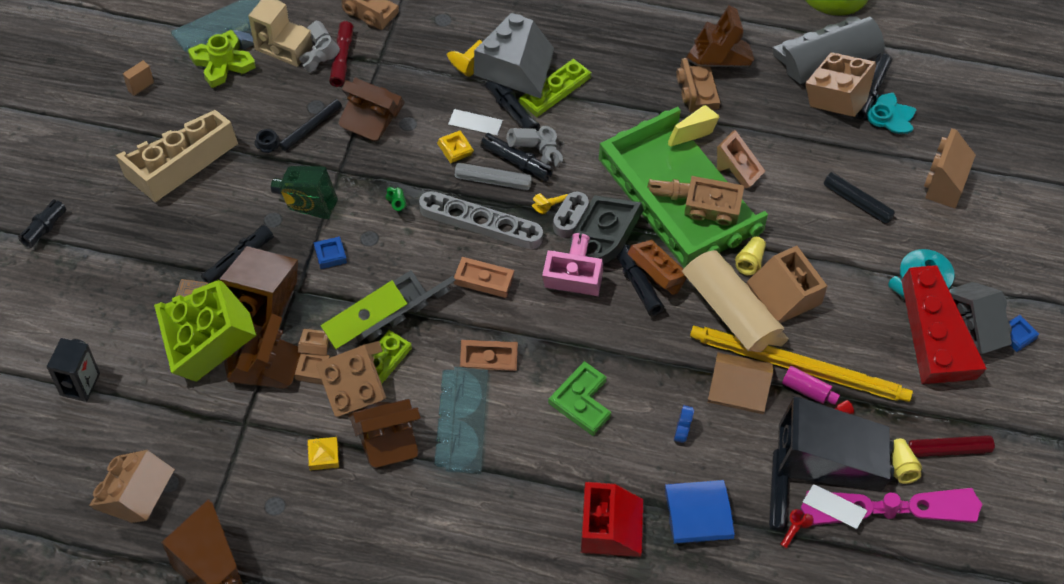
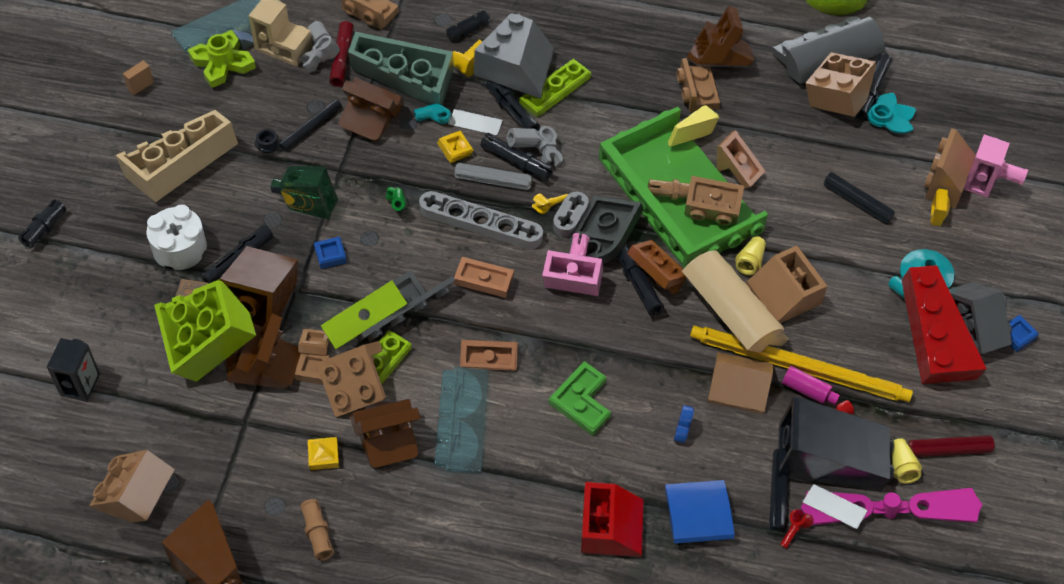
none -> white brick [147,205,207,270]
none -> medium nougat pin [300,499,334,561]
none -> sand green wedge [348,32,454,105]
none -> teal arm [413,103,451,124]
none -> black axle [446,10,490,42]
none -> yellow tile [930,189,950,227]
none -> bright pink brick [963,135,1028,198]

